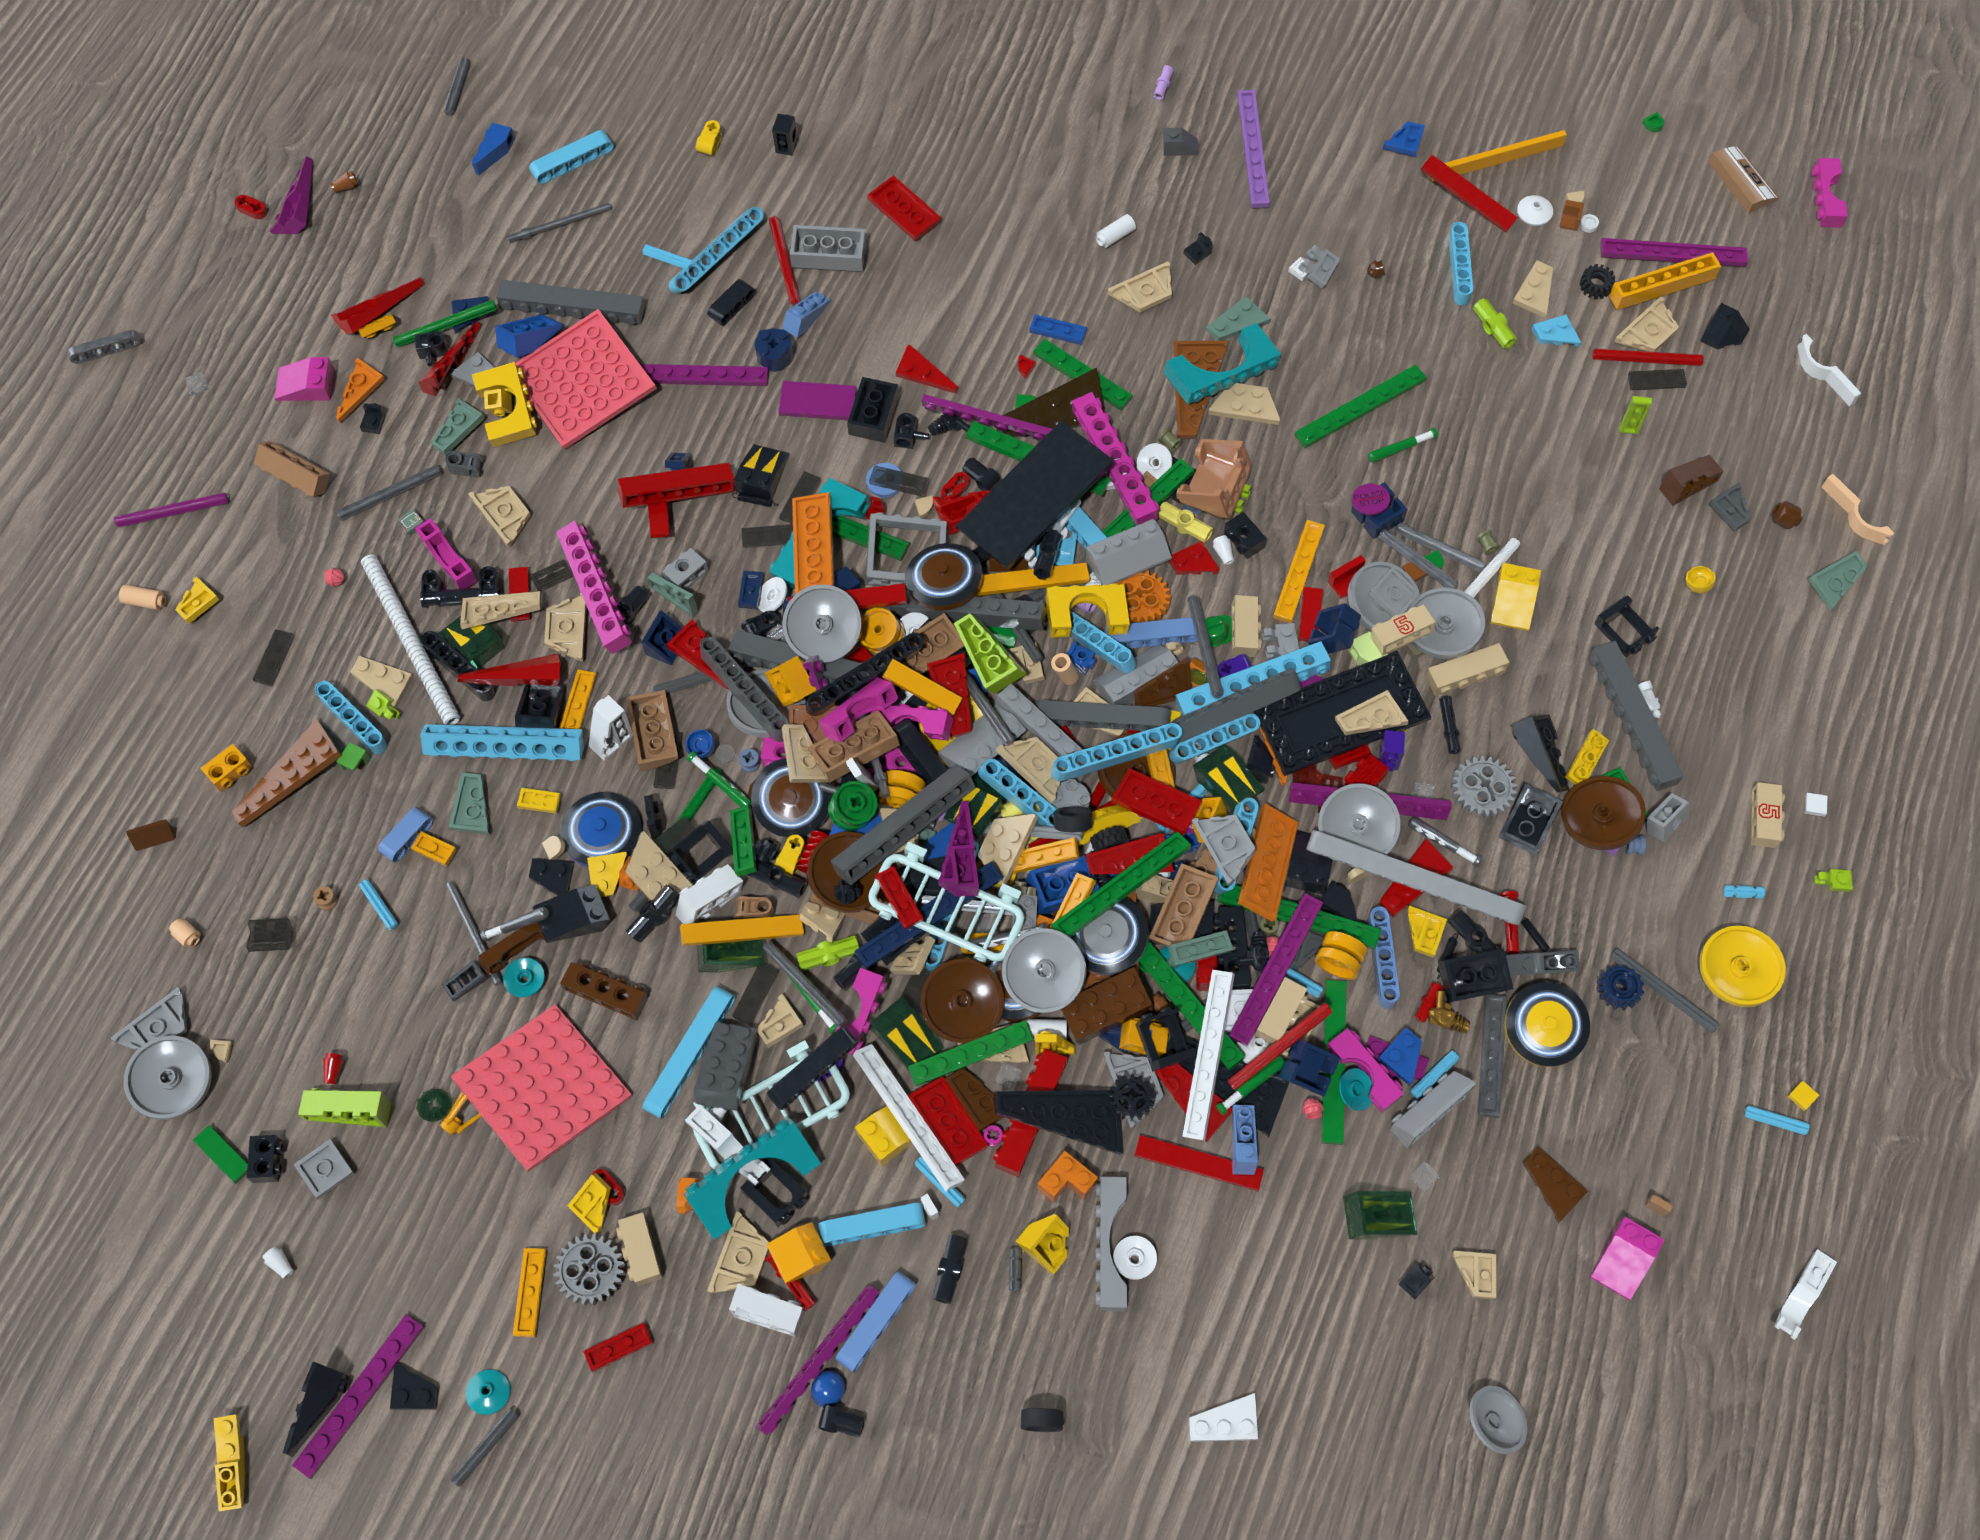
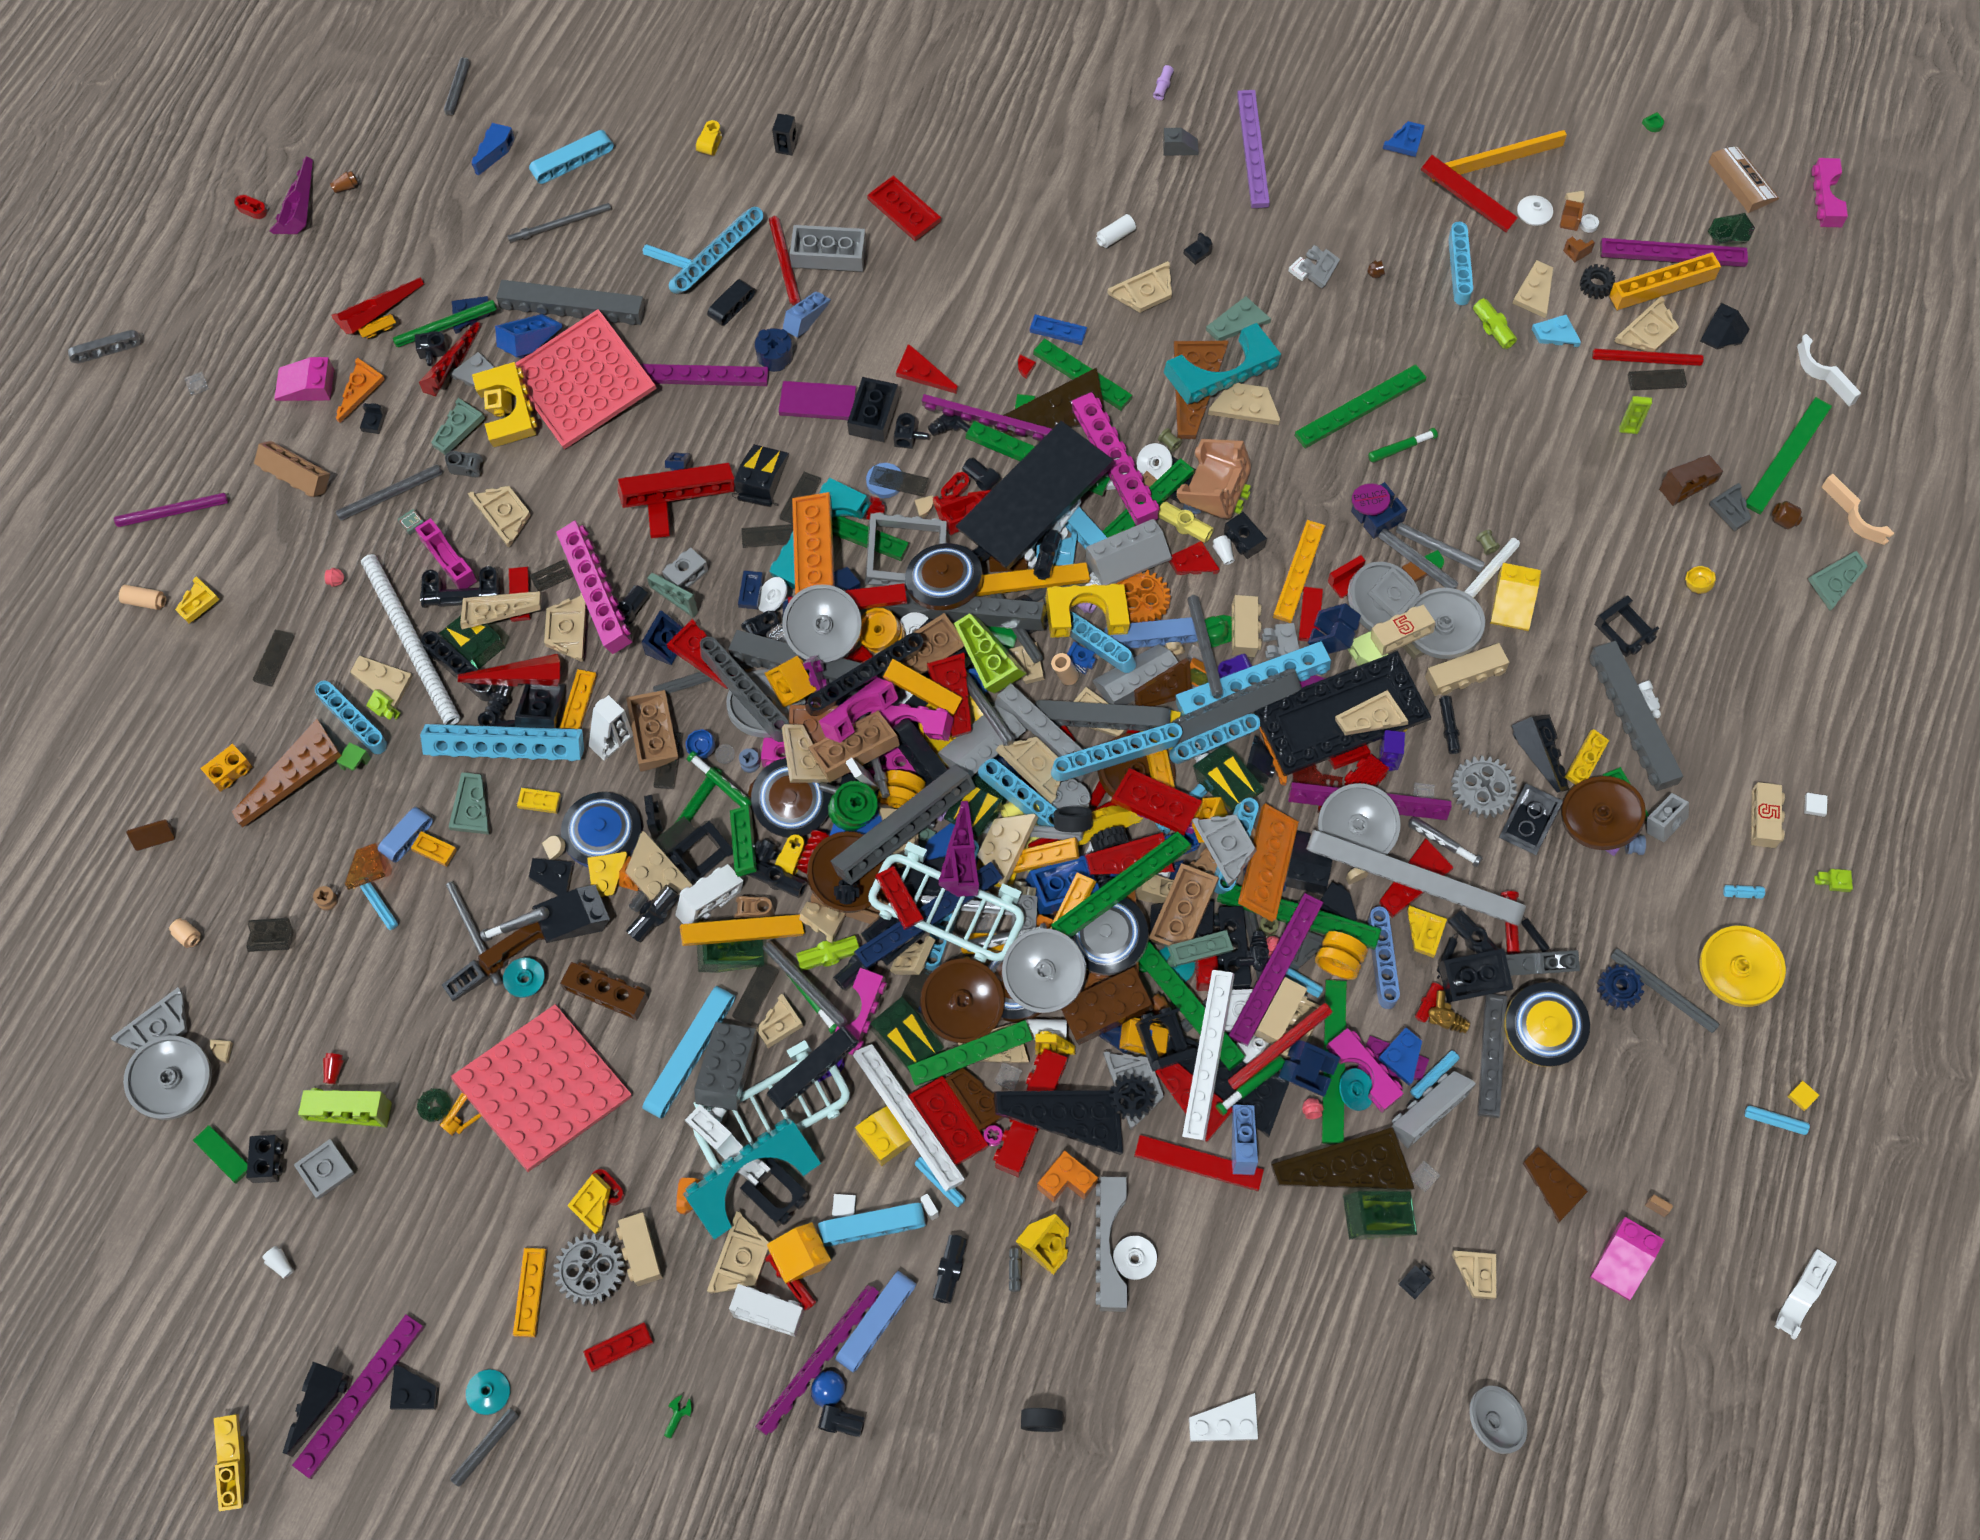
none -> clear orange wing [345,843,386,890]
none -> black piece [477,685,515,727]
none -> green bar [664,1395,692,1439]
none -> white tile [832,1194,856,1217]
none -> dark brown wing [1271,1127,1415,1190]
none -> dark orange panel [1563,236,1595,263]
none -> clear green slope [1708,213,1755,244]
none -> green tile [1746,397,1832,515]

